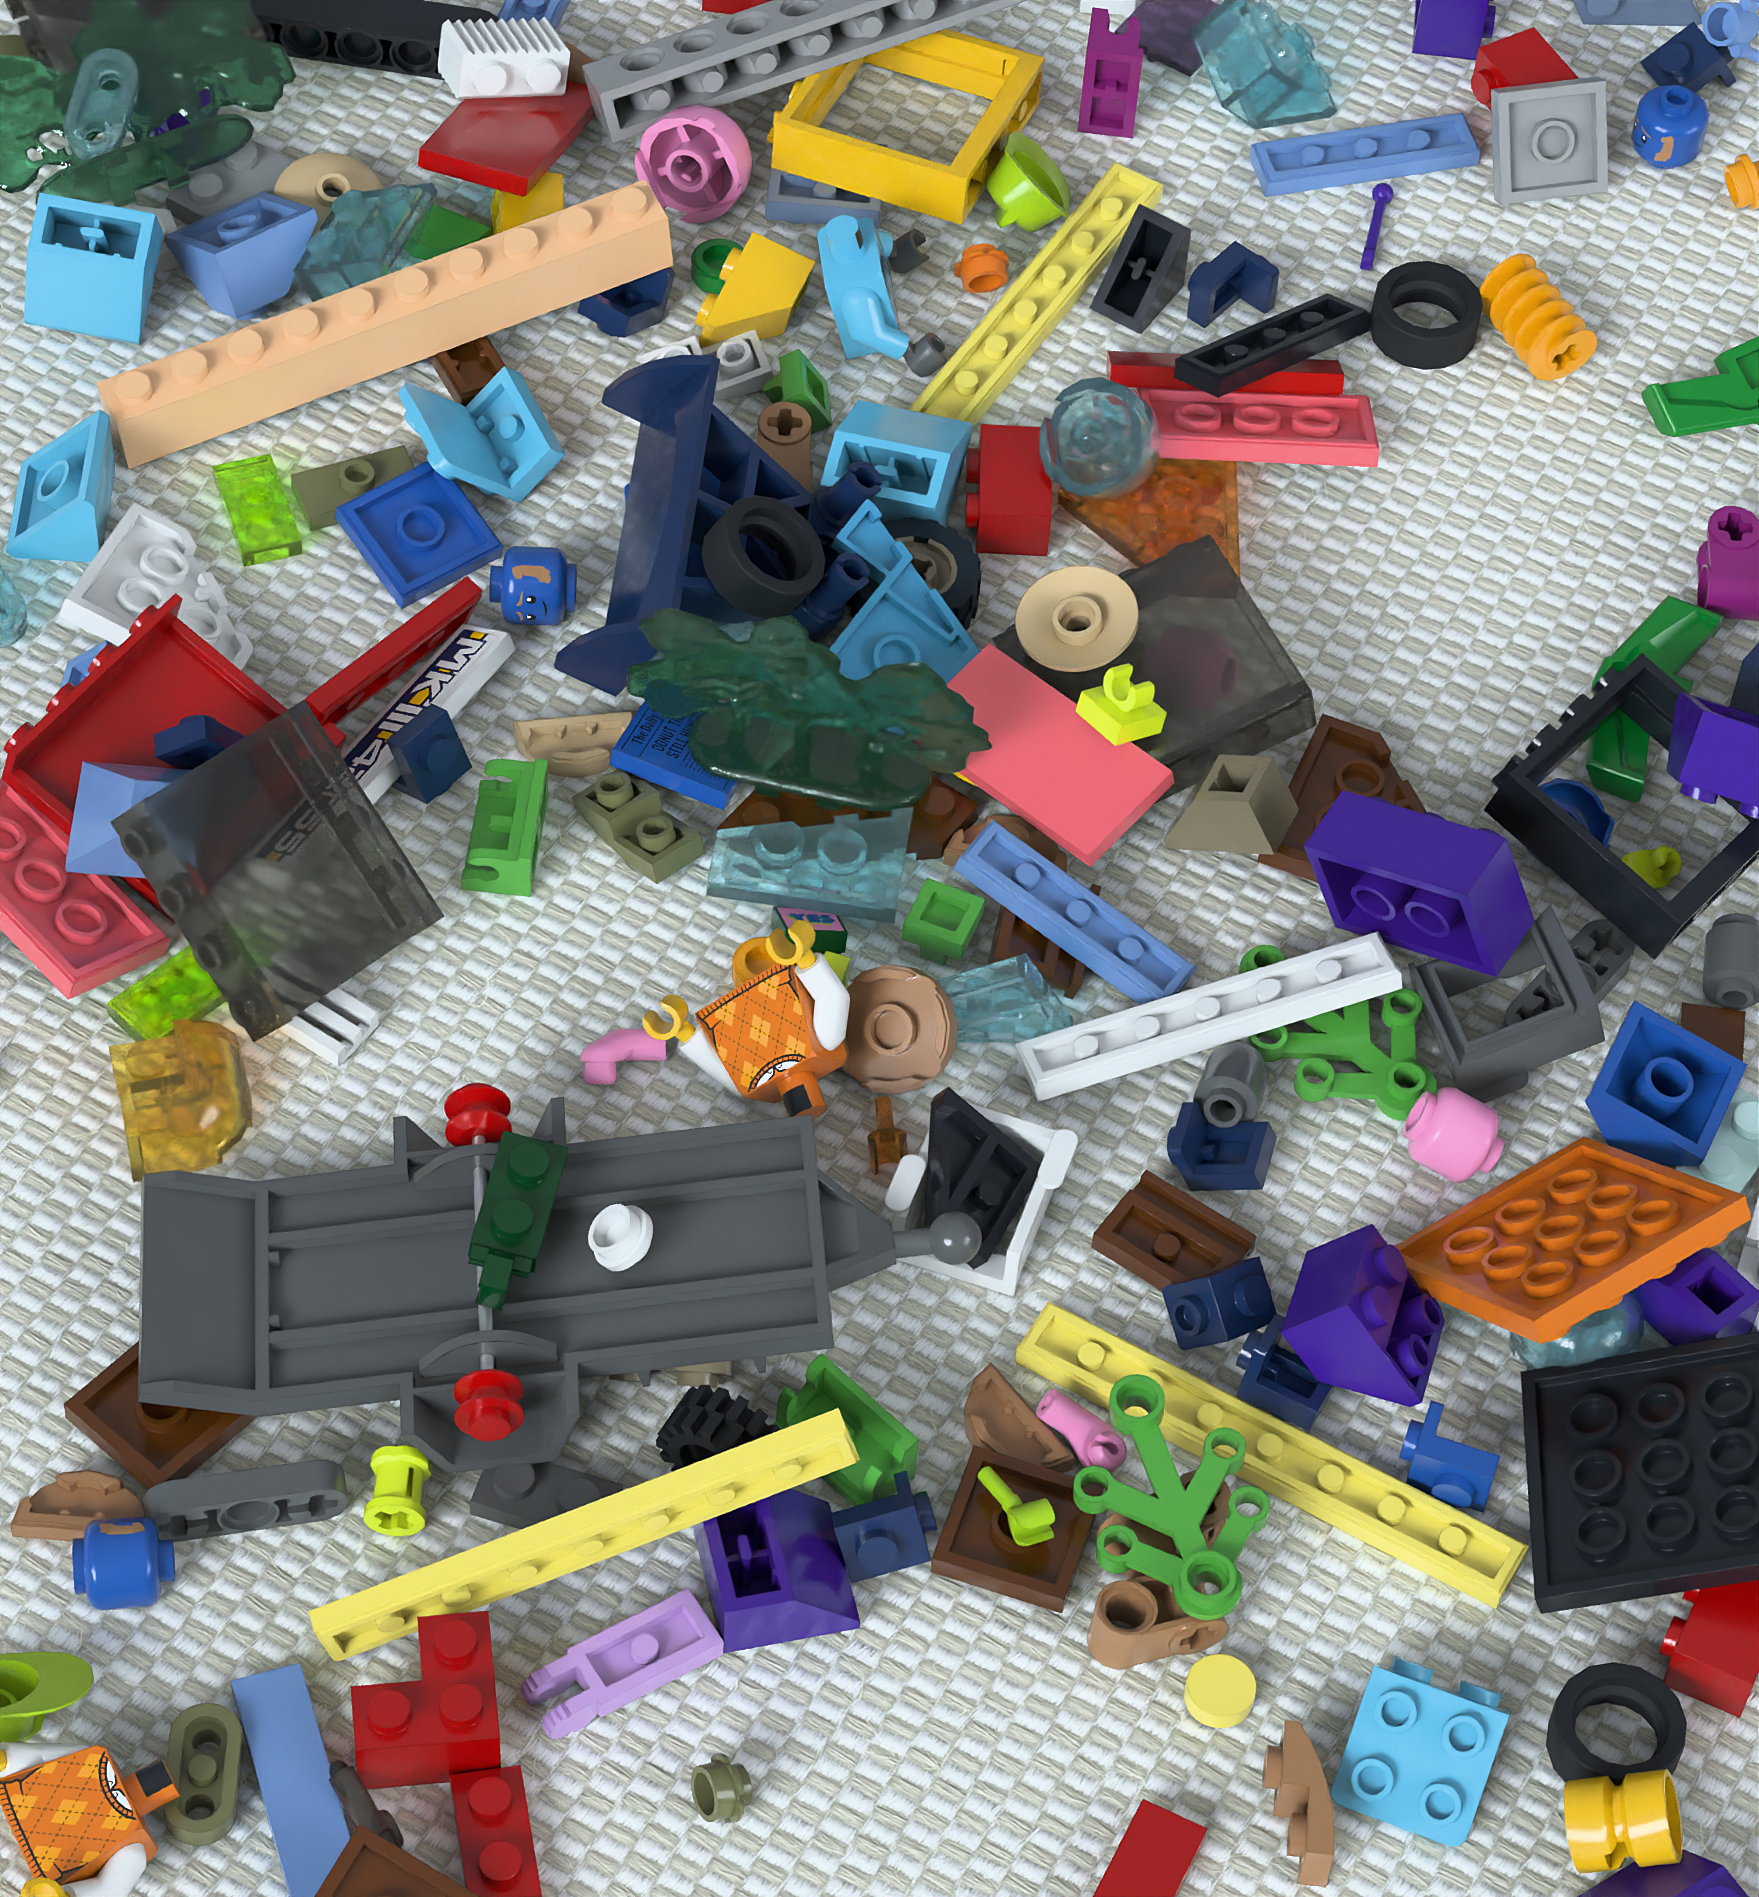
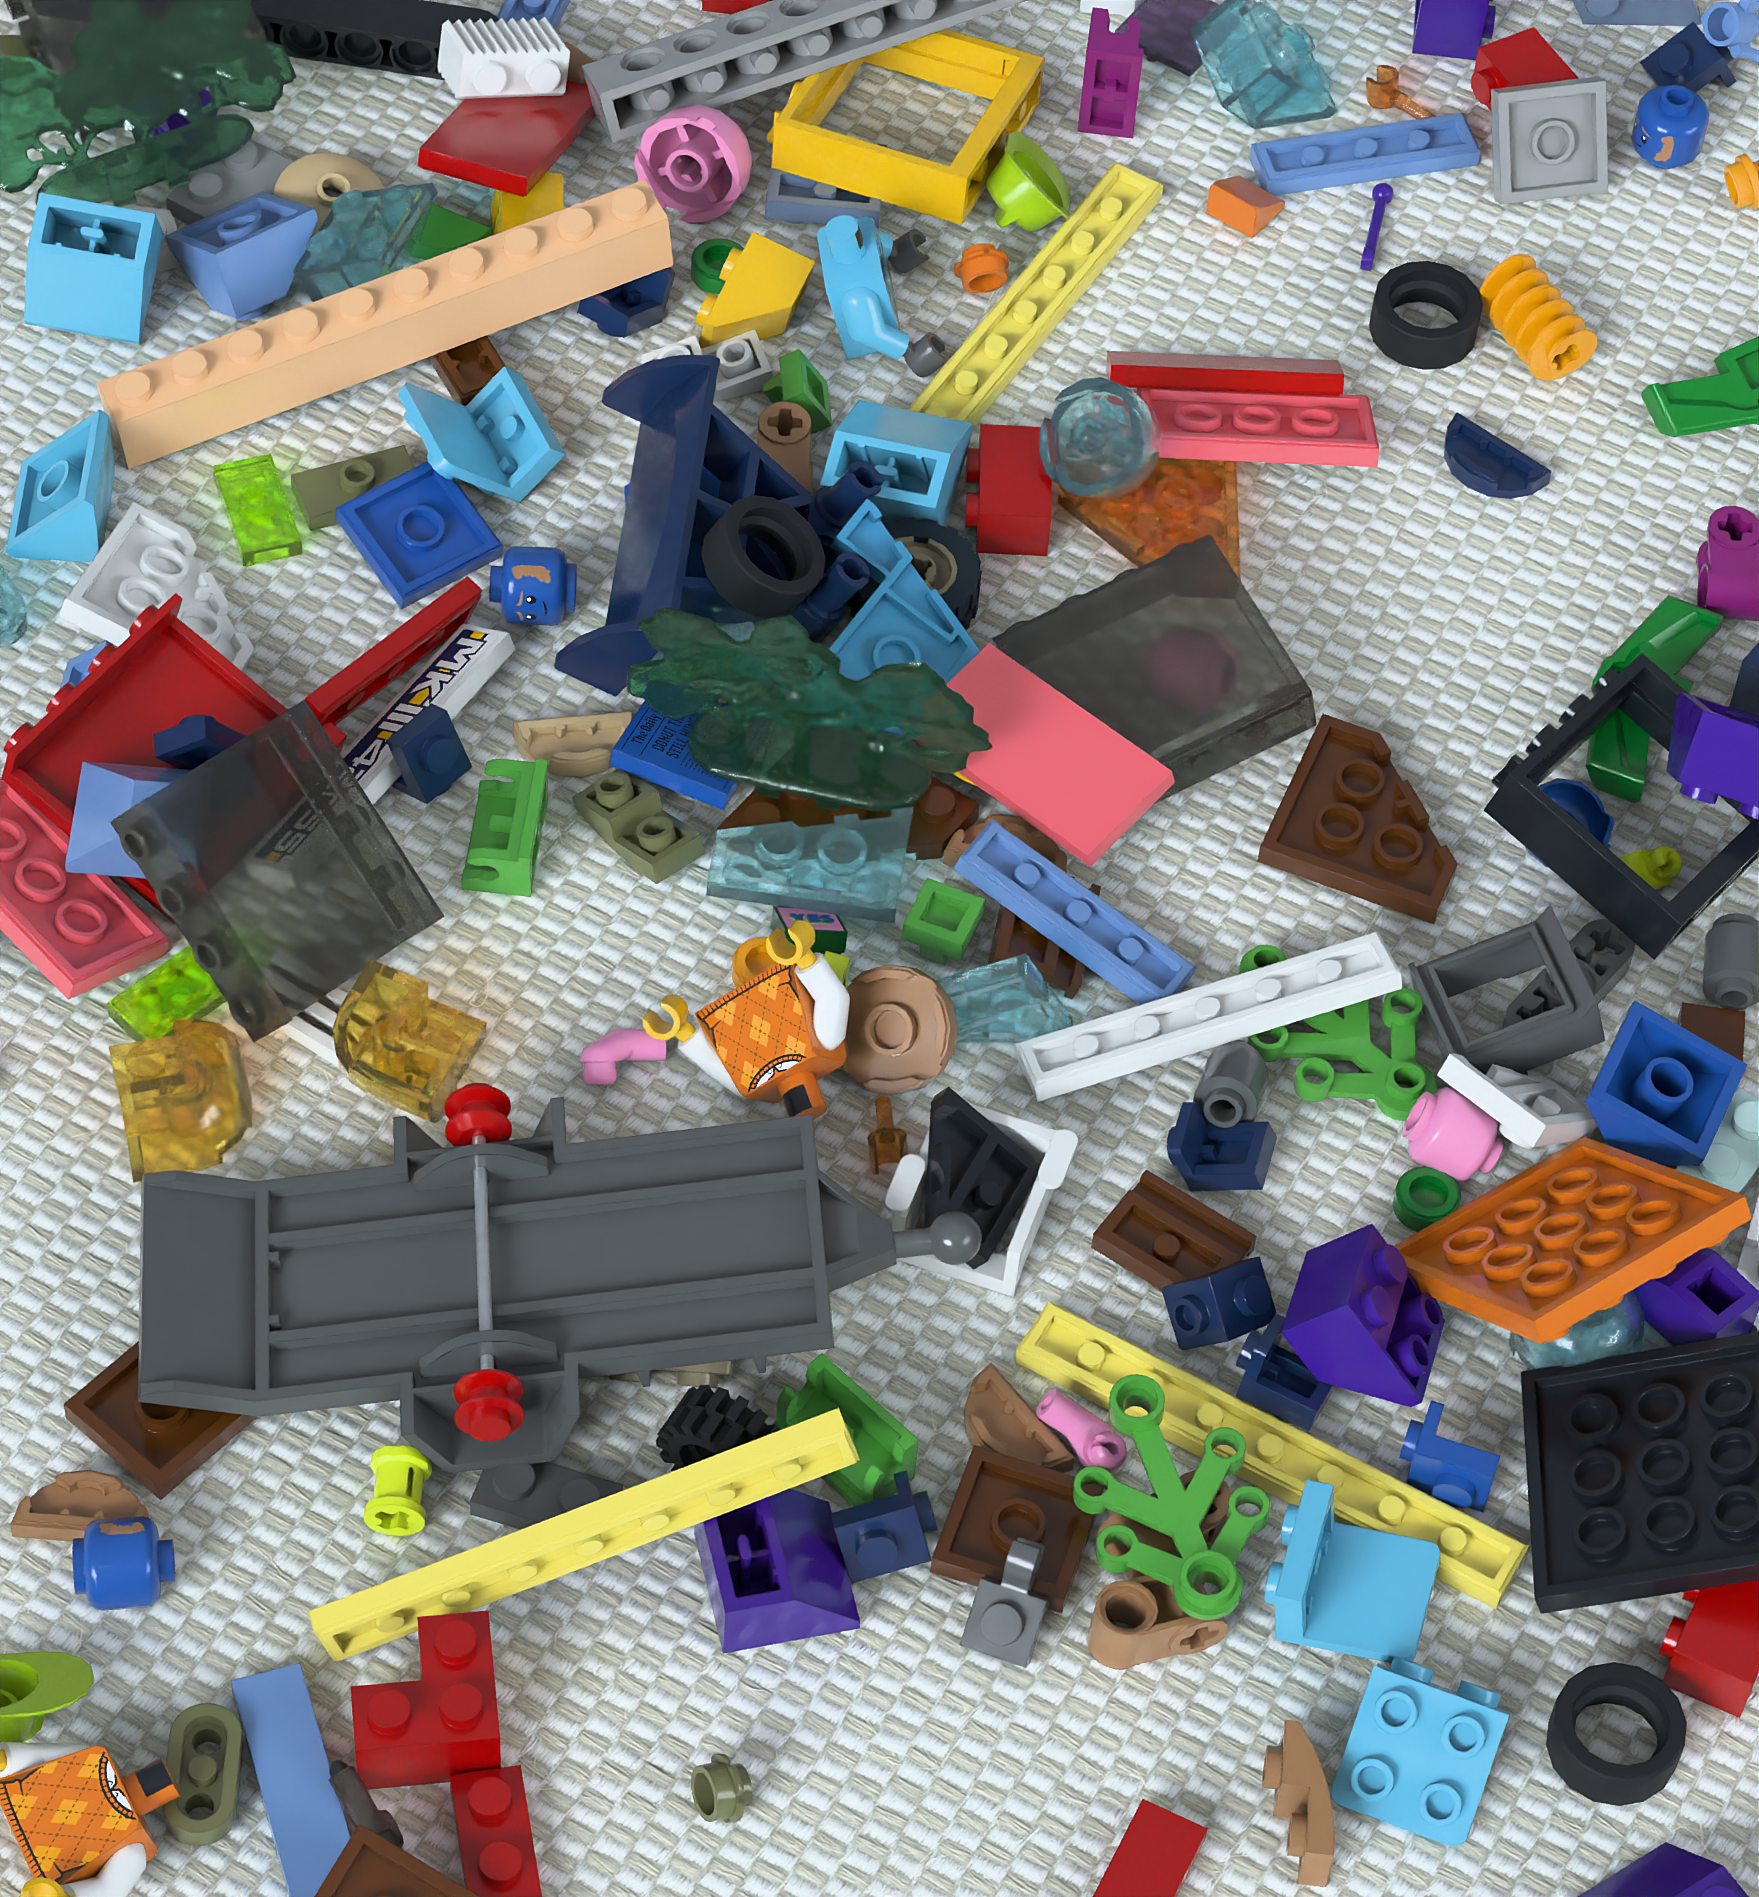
clear light blue plate [64,48,140,163] -> none
dark grey beam [143,1460,349,1542] -> none
dark green hinge [468,1131,569,1311] -> none
lavender hinge [519,1588,724,1740] -> none
white plate [588,1204,653,1271] -> none
lime hand [977,1466,1055,1546] -> none
tan dish [1015,565,1139,672] -> none
neon yellow tile [1075,663,1167,746] -> none
black slope [1089,204,1192,334] -> none
dark tan slope [1164,754,1299,855] -> none
black tile [1174,293,1371,398] -> none
light yellow tile [1184,1654,1256,1728] -> none
dark blue bracket [1187,241,1280,329] -> none
dark purple brick [1304,790,1535,977] -> none
yellow wheel [1564,1769,1683,1874] -> none
none -> clear yellow brick [333,959,487,1123]
none -> plate [959,1536,1050,1668]
none -> orange slope [1206,176,1285,238]
none -> medium azure bracket [1265,1479,1440,1663]
none -> clear orange hand [1366,65,1436,119]
none -> green tile [1393,1166,1461,1232]
none -> white wing [1437,1053,1597,1148]
none -> dark blue tile [1444,412,1552,499]

